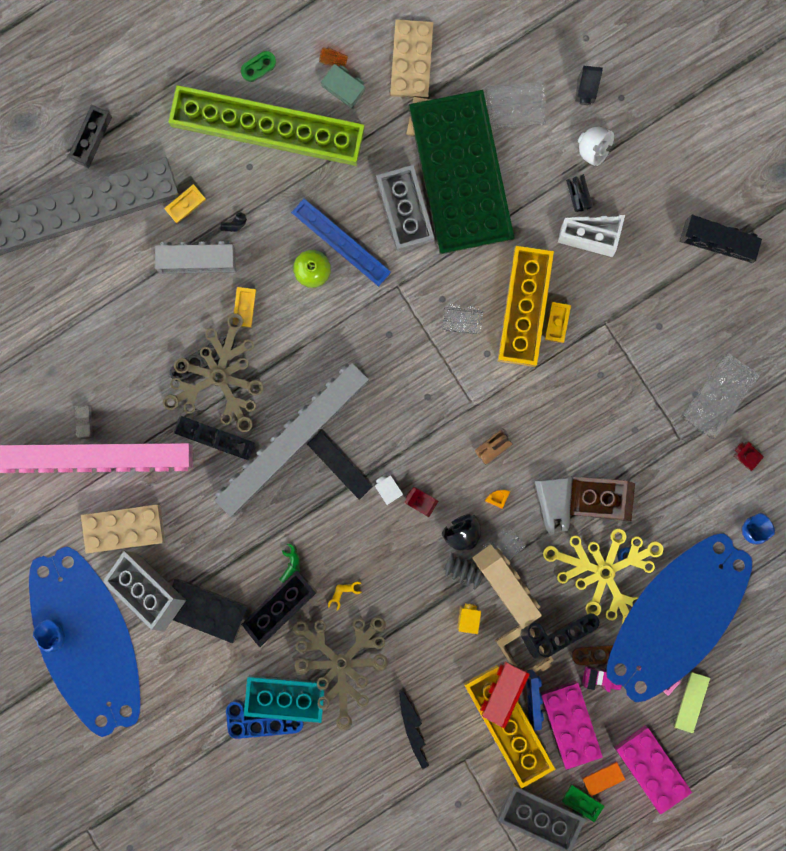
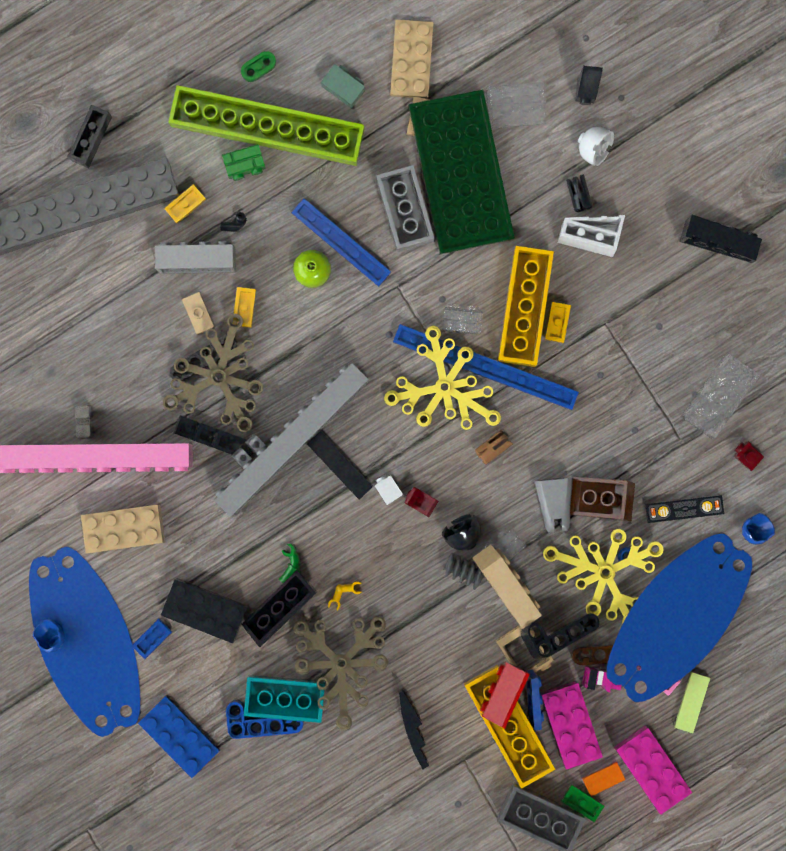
light grey brick [103,551,186,631] -> none
clear orange cone [319,47,348,67] -> none
yellow brick [457,603,481,634] -> none
light orange tile [485,490,510,509] -> none
none -> blue plate [132,618,173,659]
none -> blue plate [138,695,220,778]
none -> tan plate [182,292,215,335]
none -> green brick [222,144,266,181]
none -> flat silver piece [231,435,265,466]
none -> light yellow plant [384,326,501,430]
none -> blue plate [393,324,579,410]
none -> tile [645,495,724,523]

